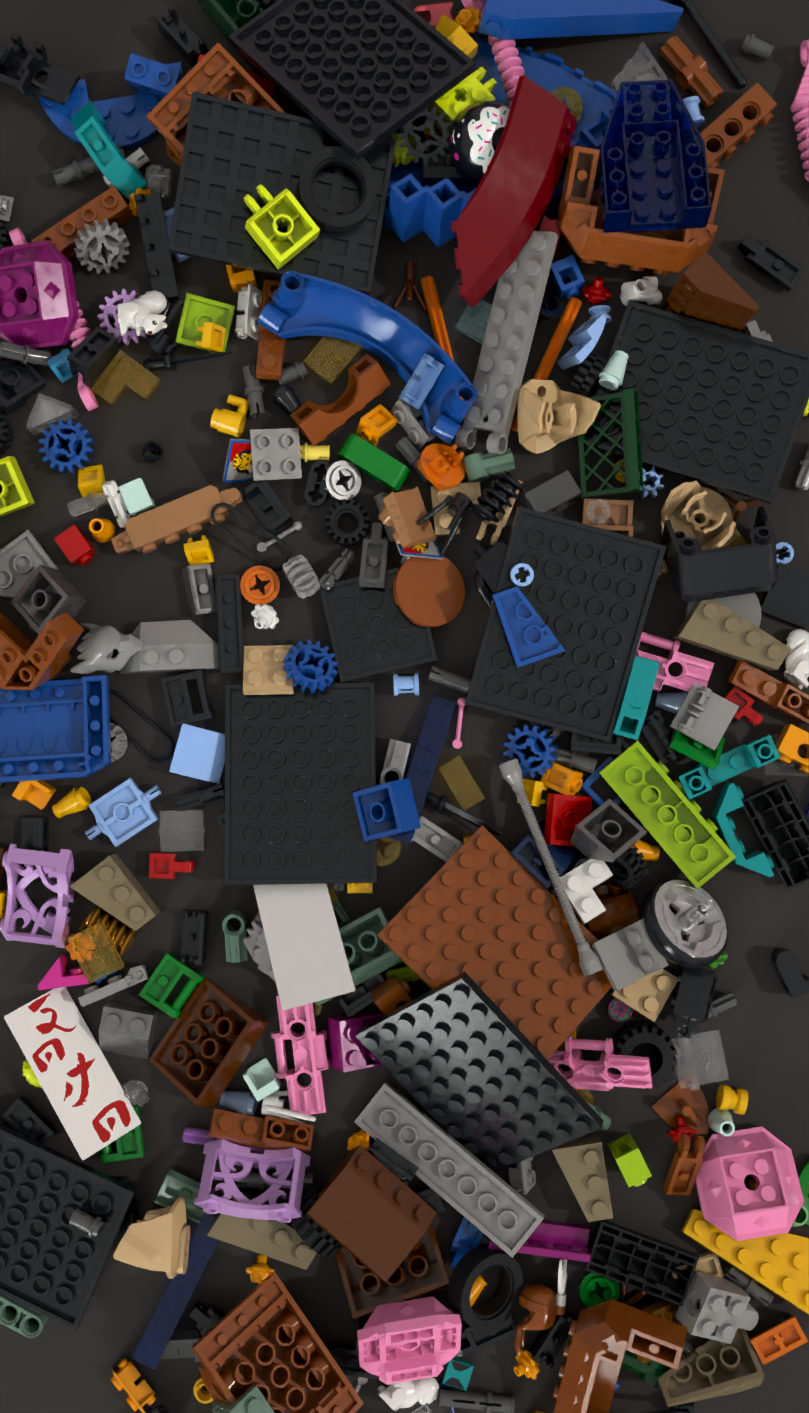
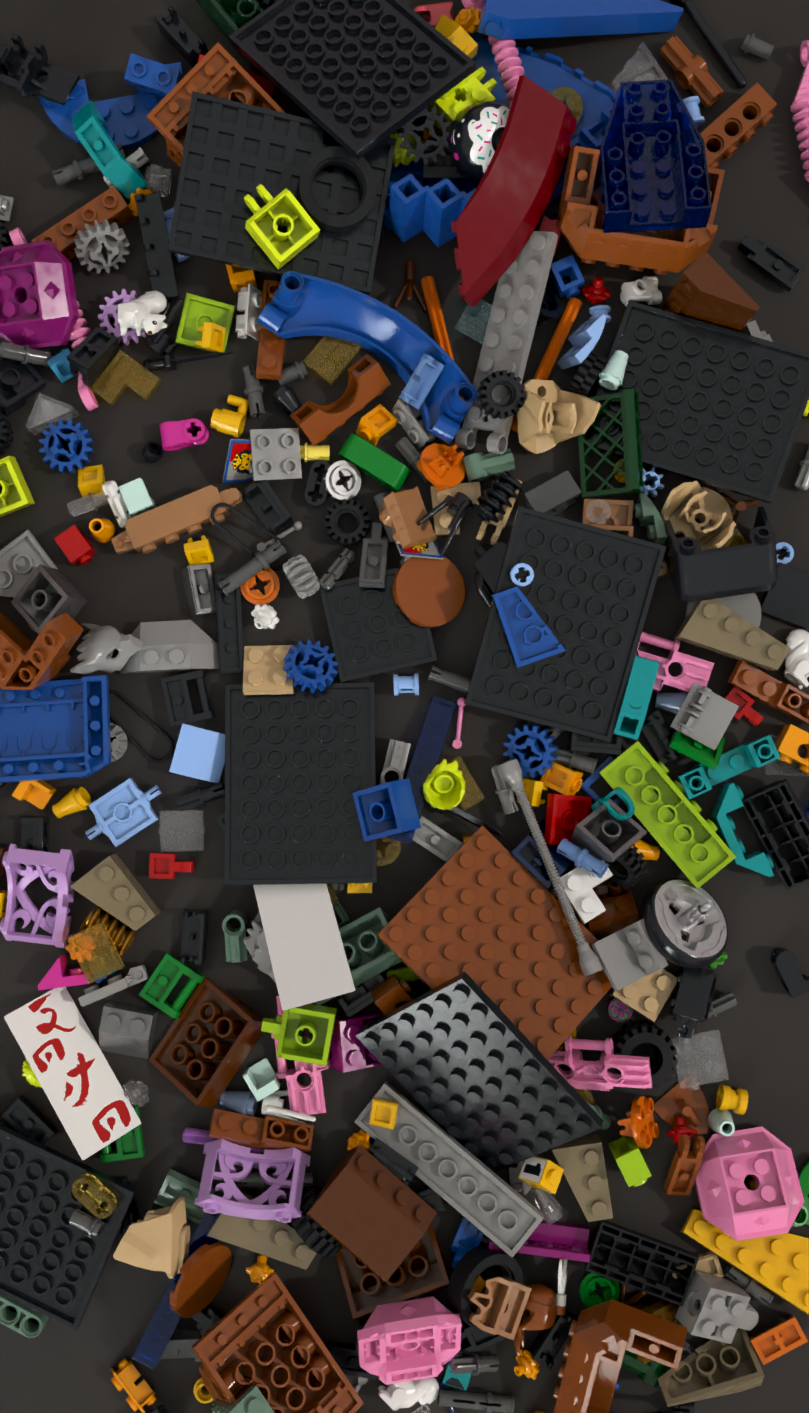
none -> clear yellow beam [72,1173,117,1219]
none -> dark pink piece [159,418,209,451]
none -> dark orange tile [170,1241,232,1318]
none -> dark grey pin [217,540,287,596]
none -> lime hinge [261,1004,337,1066]
none -> yellow tile [369,1097,399,1130]
none -> neon yellow hair [423,759,466,810]
none -> dark grey axle [449,1353,499,1376]
none -> medium nougat plate [468,1277,532,1340]
none -> black tyre [477,370,526,419]
none -> light grey axle [491,764,519,815]
none -> brick [518,1156,564,1194]
none -> clear cone [531,1188,564,1225]
none -> medium blue pin [556,838,609,878]
none -> teal piece [590,787,635,820]
none -> orange plate [617,1096,659,1149]
none -> sand green slope [633,493,667,546]

